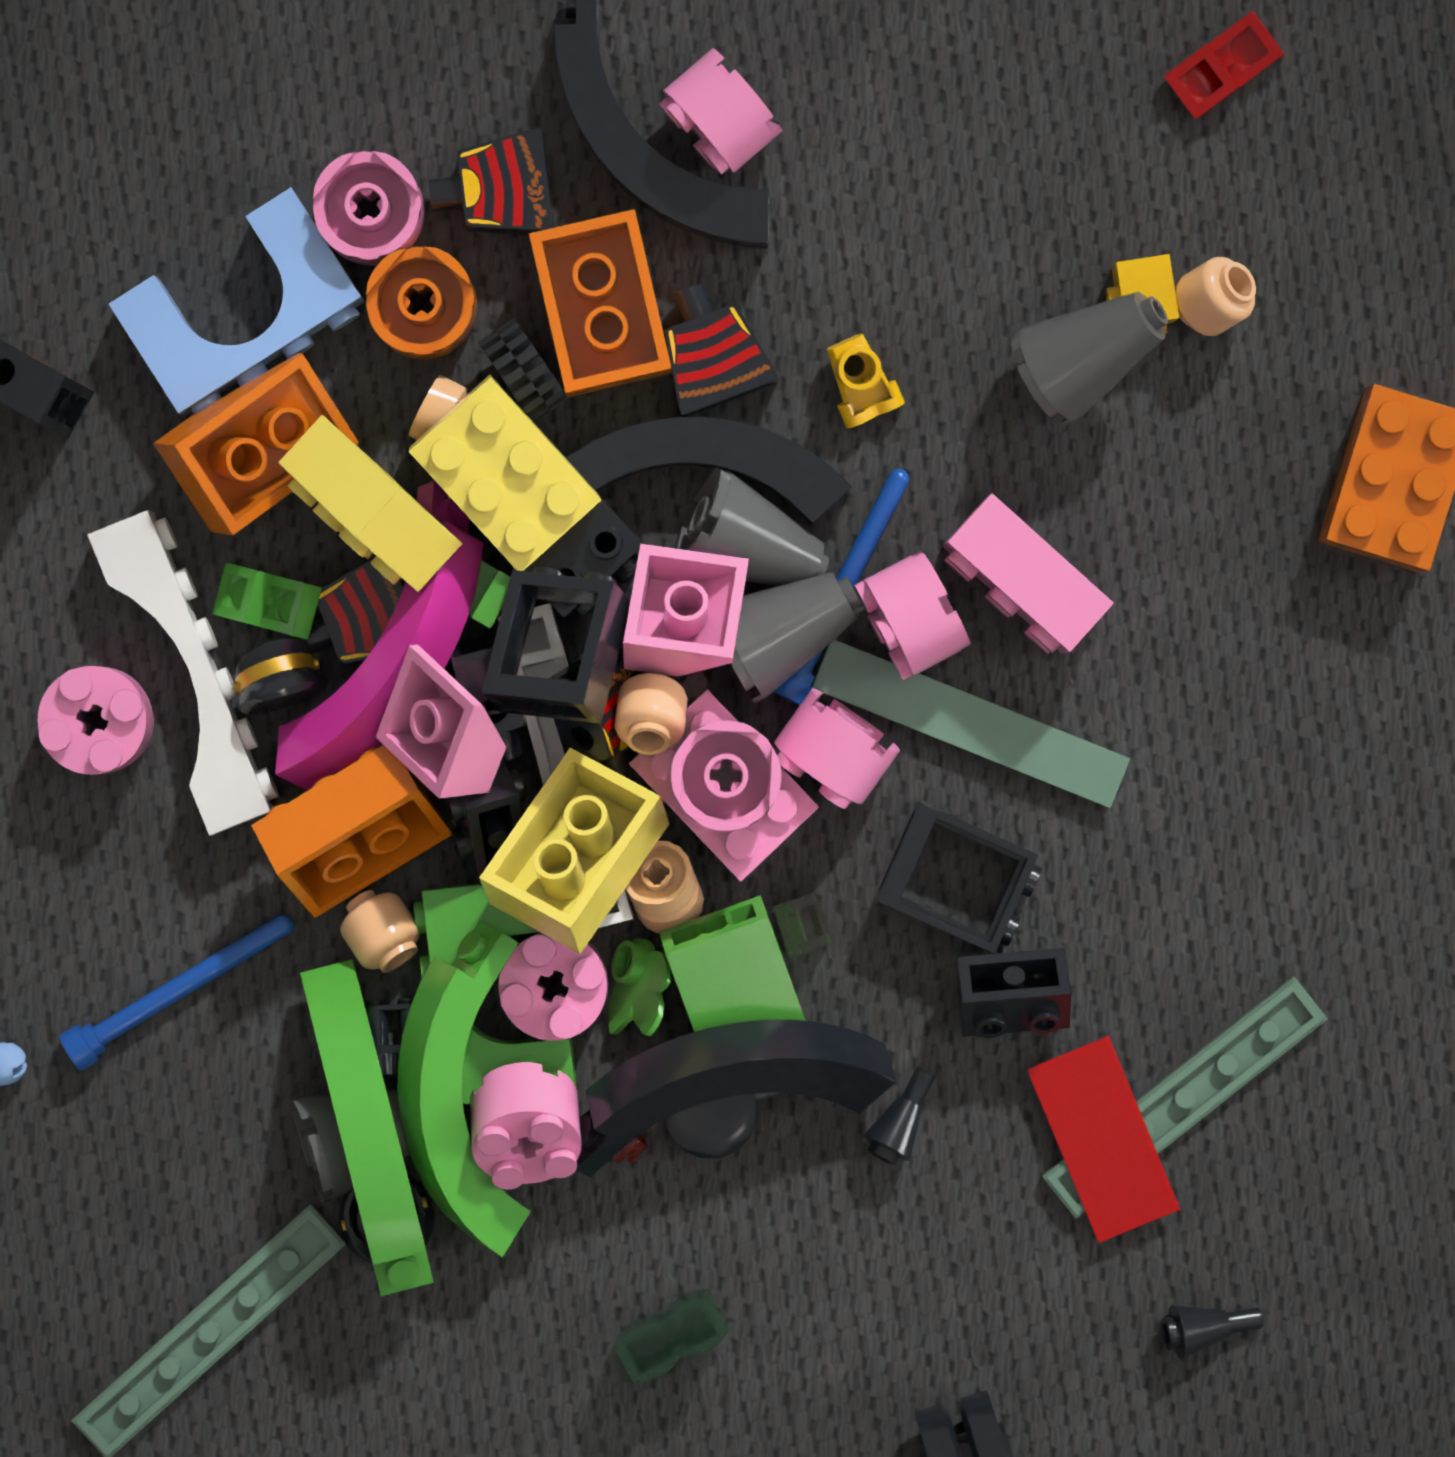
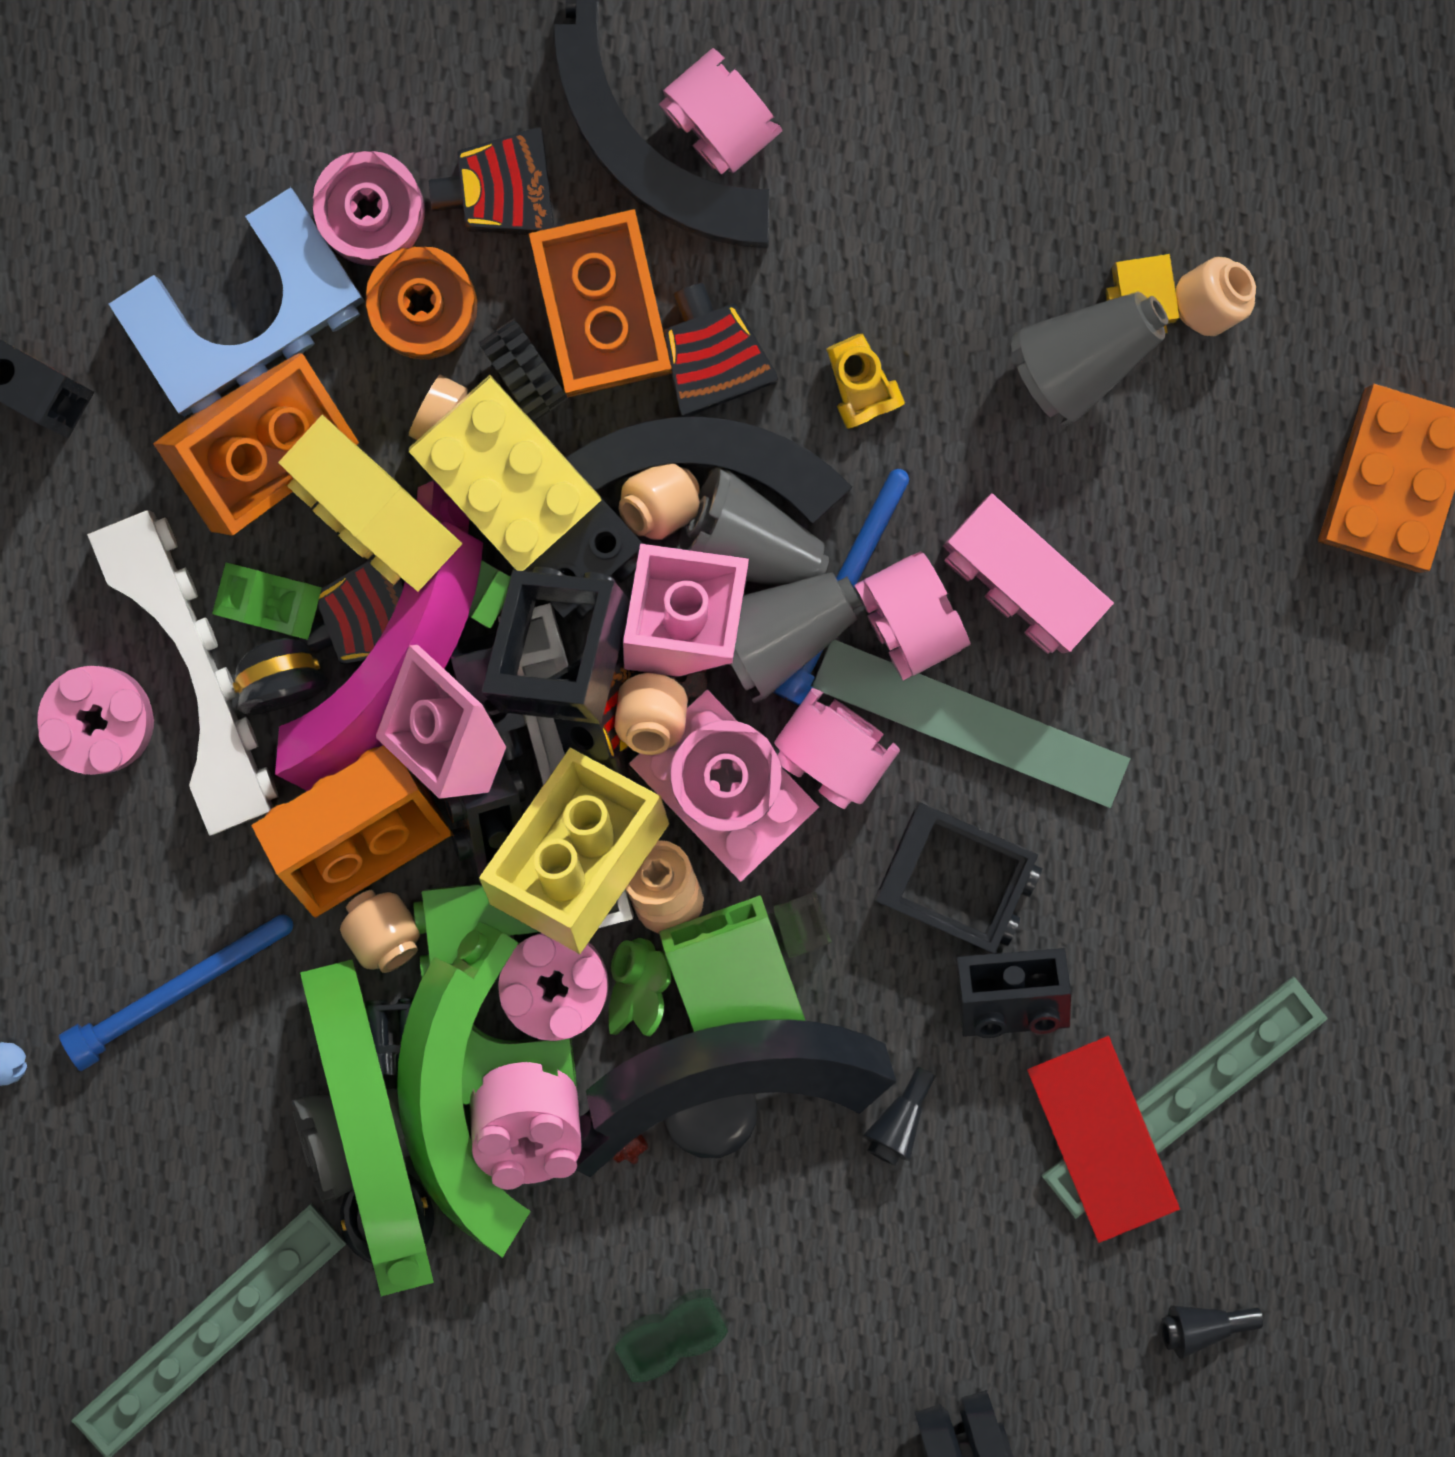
red slope [1164,11,1285,120] -> none
none -> light nougat head [619,463,700,540]

